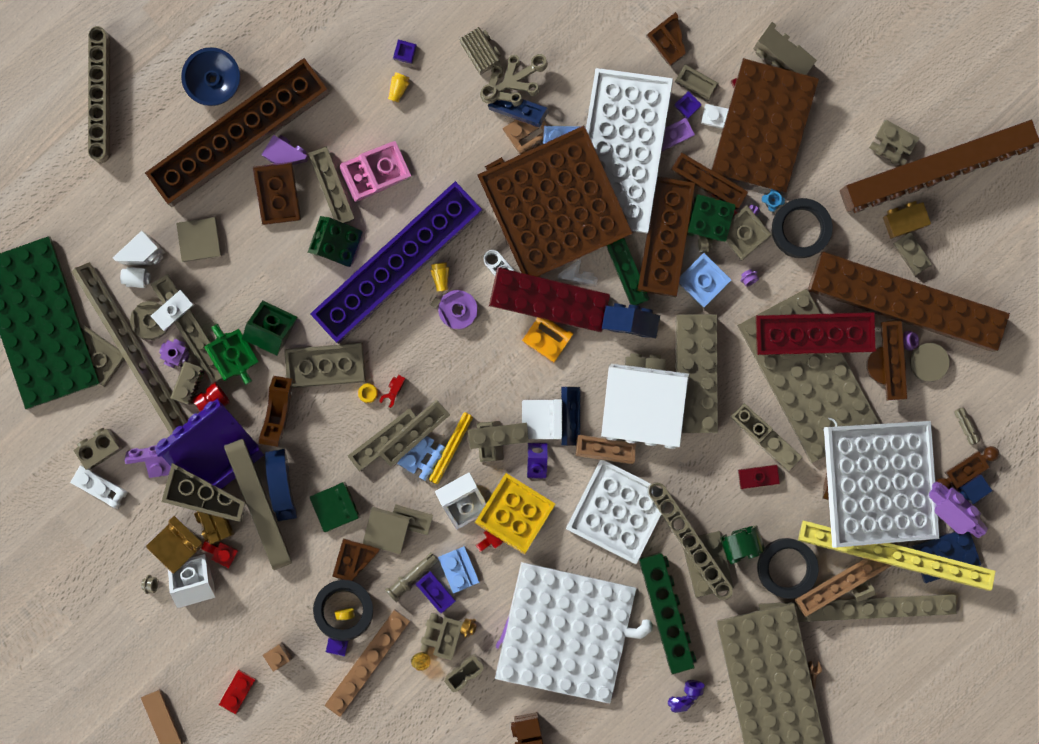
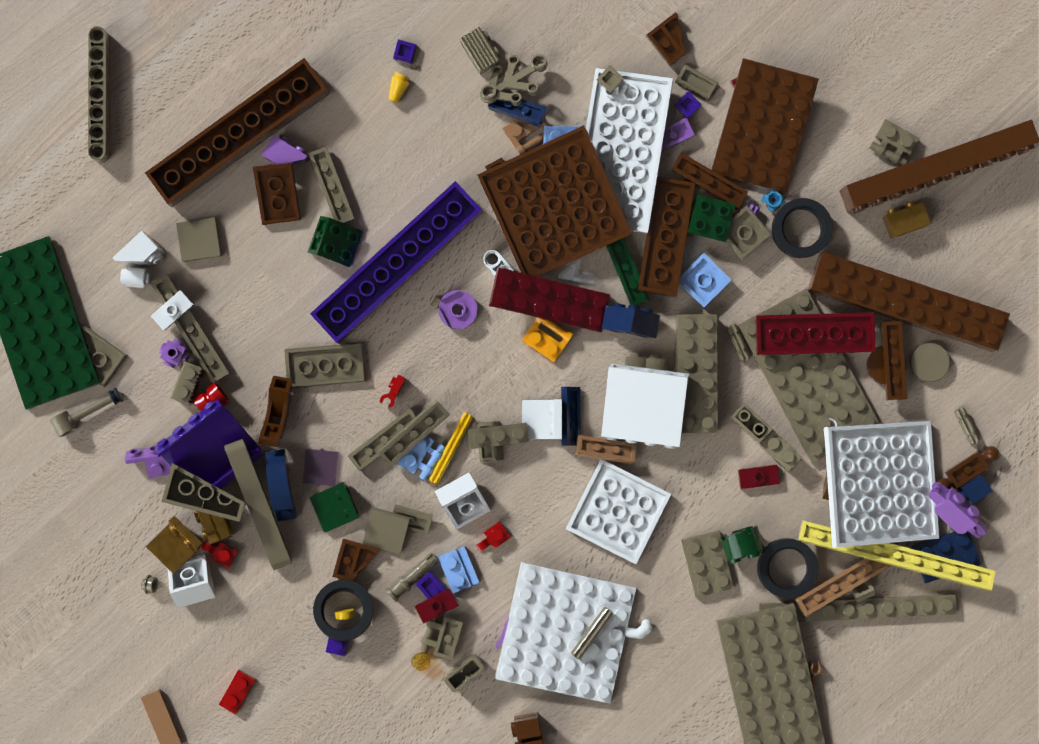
white plate [70,465,128,509] -> none
dark tan plate [72,262,187,435] -> none
dark tan brick [73,428,123,470] -> none
dark tan tile [130,301,168,340] -> none
dark blue dish [181,47,241,106] -> none
green plate [204,324,259,385] -> none
dark green slope [242,300,297,356] -> none
medium nougat brick [263,642,293,672] -> none
medium nougat plate [324,609,410,717] -> none
bright pink slope [339,141,411,202] -> none
yellow tile [358,383,378,403] -> none
yellow cone [430,262,449,291] -> none
pearl gold plate [460,618,477,638] -> none
yellow plate [474,473,555,554] -> none
dark purple bracket [527,443,548,479] -> none
dark green brick [639,552,697,675] -> none
dark tan beam [647,482,733,600] -> none
dark purple arm [668,680,705,713] -> none
dark tan plate [698,236,713,253] -> none
white plate [701,104,728,129] -> none
medium lavender plate [740,269,759,287] -> none
dark tan wedge [753,22,817,75] -> none
dark tan plate [893,232,932,276] -> none
medium lavender plate [903,331,919,351] -> none
none -> dark tan piece [50,388,123,437]
none -> clear purple piece [303,448,338,486]
none -> dark red plate [415,588,459,624]
none -> dark tan axle [571,607,613,659]
none -> dark tan plate [596,65,624,94]
none -> dark tan axle [727,324,750,361]

